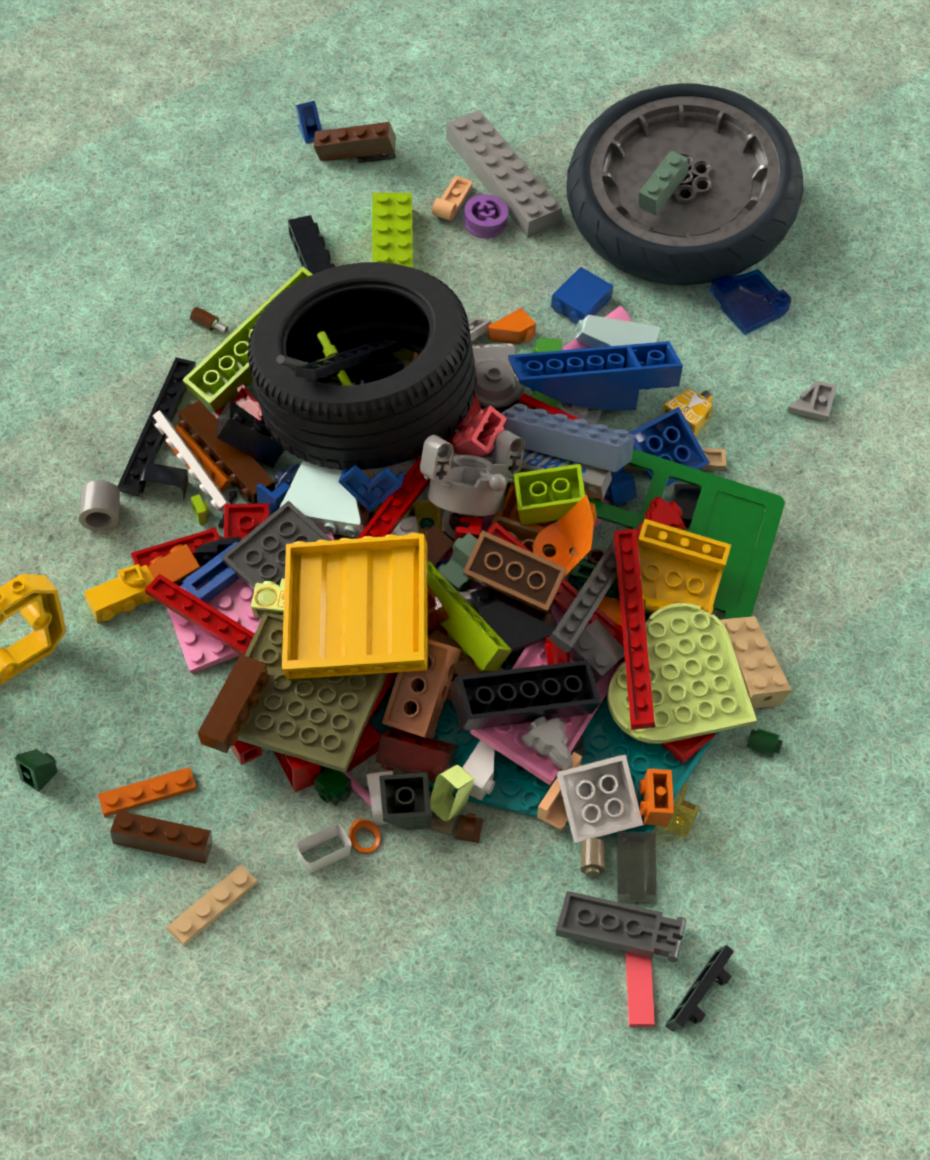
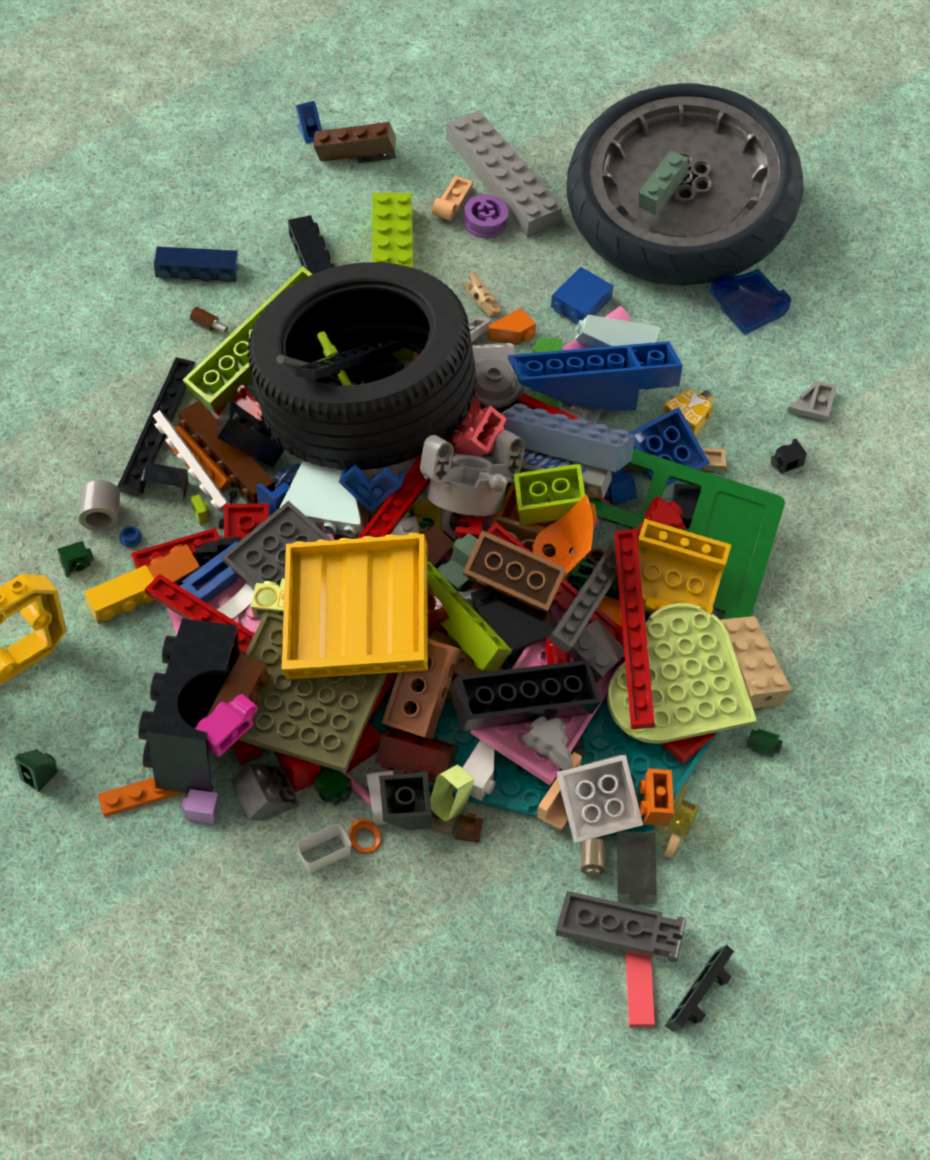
reddish brown brick [110,810,213,864] -> none
yellow tile [117,564,146,587] -> none
tan plate [167,865,258,946] -> none
none -> dark green brick [57,541,94,577]
none -> blue plate [119,526,142,547]
none -> black piece [138,618,240,793]
none -> dark blue brick [154,246,239,282]
none -> lavender brick [181,789,219,824]
none -> dark pink hinge [195,694,258,757]
none -> white sticker [217,584,254,619]
none -> flat silver slope [231,763,300,821]
none -> tan hinge [463,273,502,317]
none -> tan tile [663,834,680,859]
none -> black brick [771,438,807,473]

